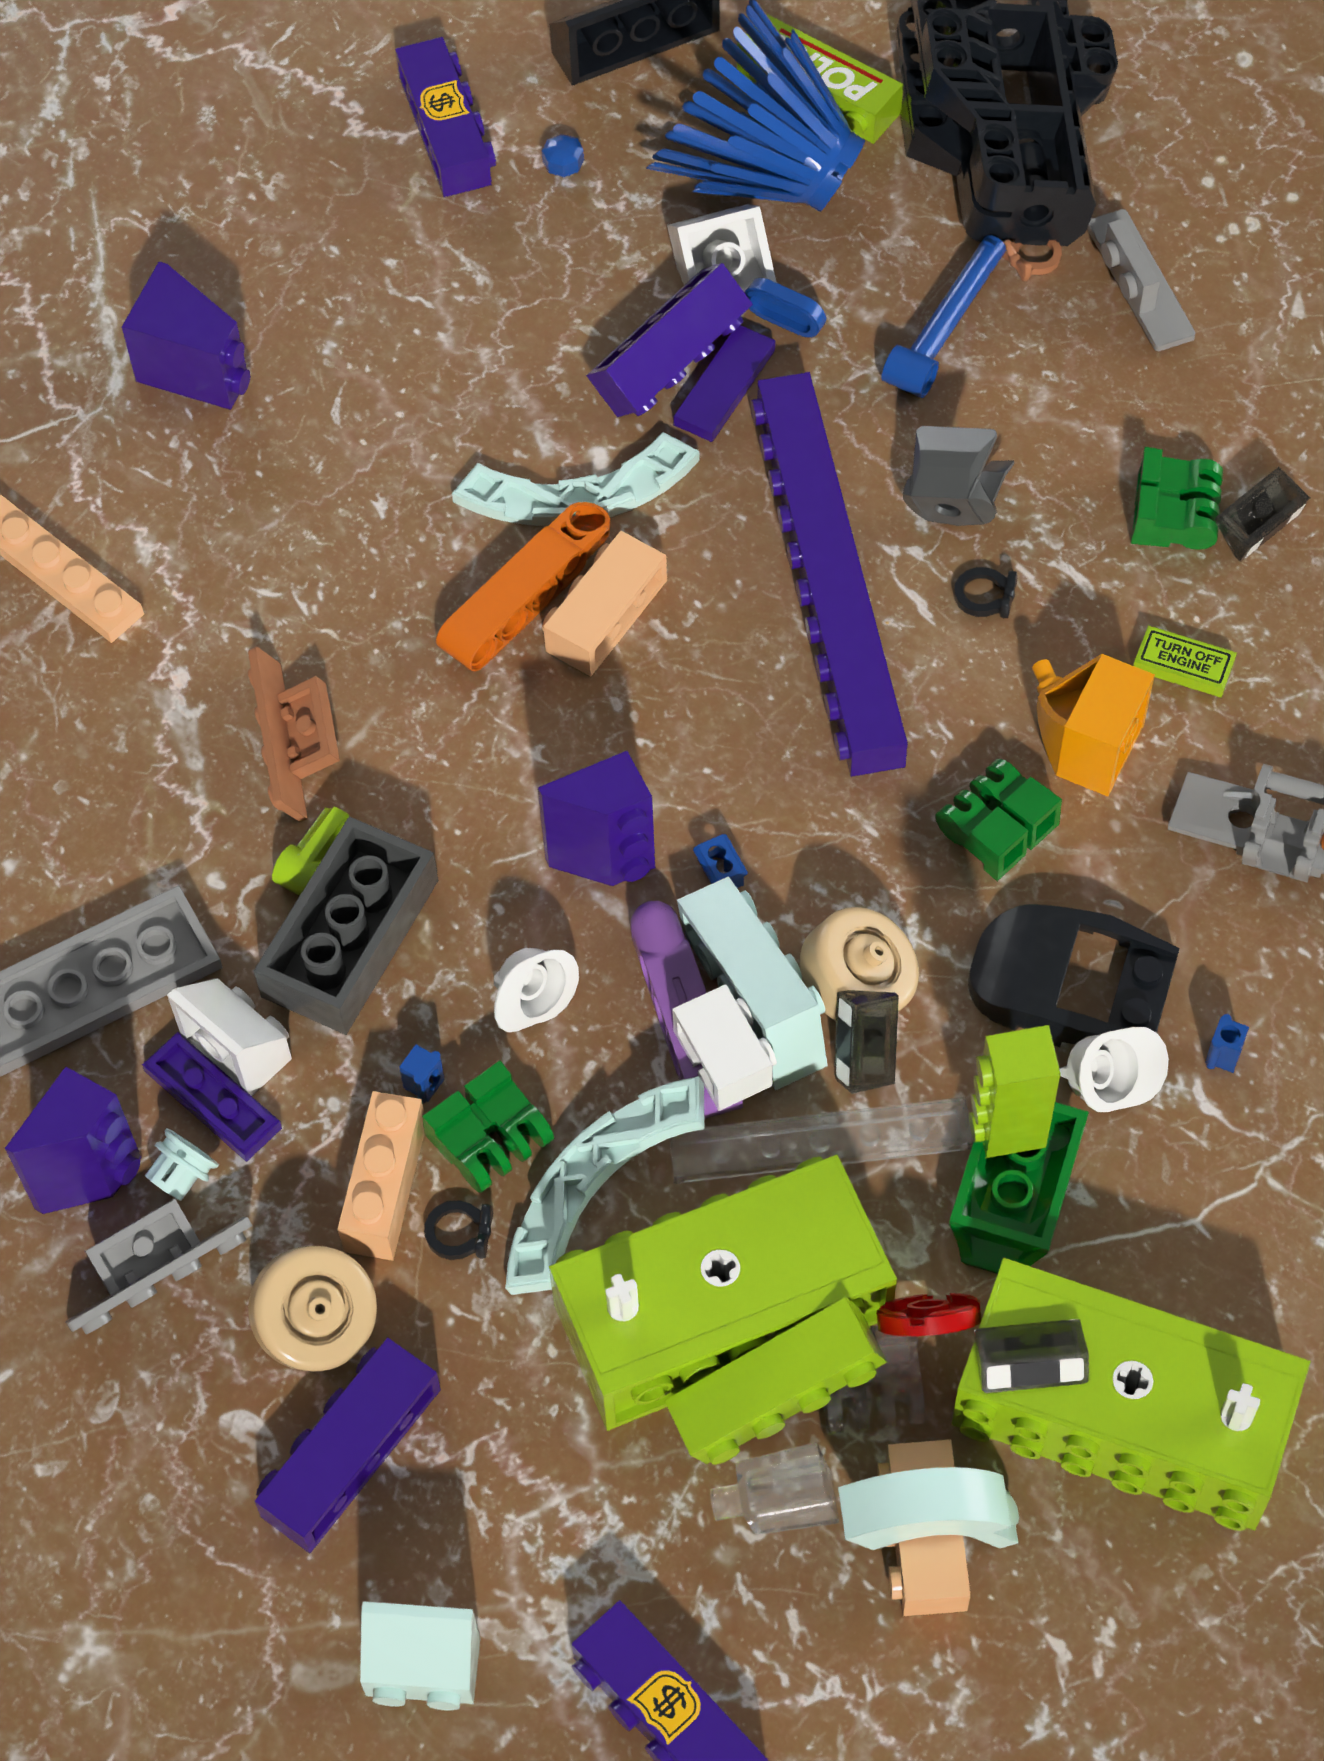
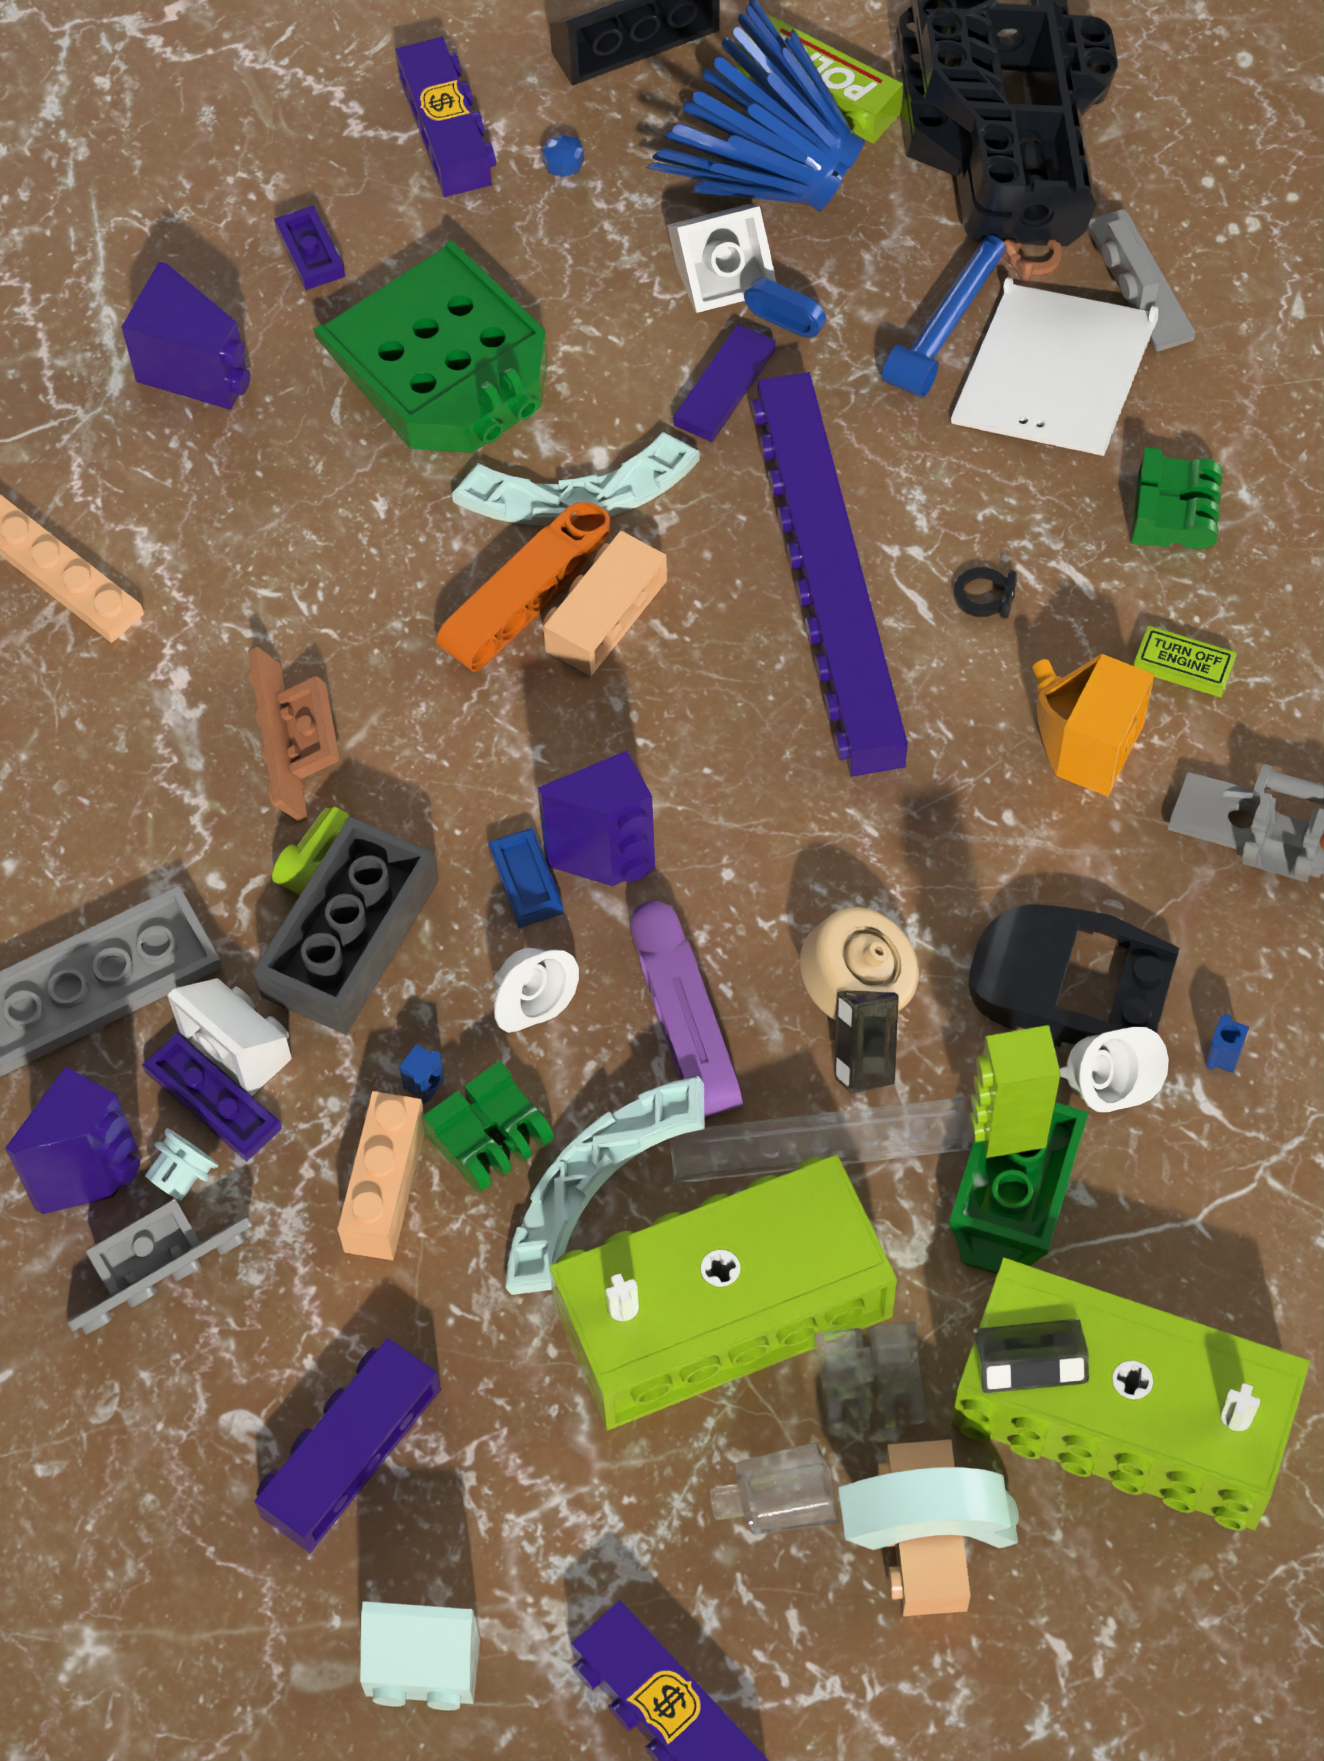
tan wheel [248,1246,377,1372] -> none
black piece [424,1200,494,1260] -> none
dark purple brick [586,263,753,417] -> none
lime brick [664,1297,887,1465] -> none
white piece [672,984,777,1111] -> none
light aqua wedge [677,876,828,1091] -> none
blue piece [693,834,748,888] -> none
red tile [876,1293,982,1336] -> none
dark grey piece [903,426,1014,526] -> none
green legs [935,759,1062,882] -> none
clear smoke slope [1215,467,1310,562] -> none
none -> dark purple plate [274,205,345,290]
none -> green hinge [314,240,548,453]
none -> blue tile [488,828,564,928]
none -> white door [951,277,1158,456]

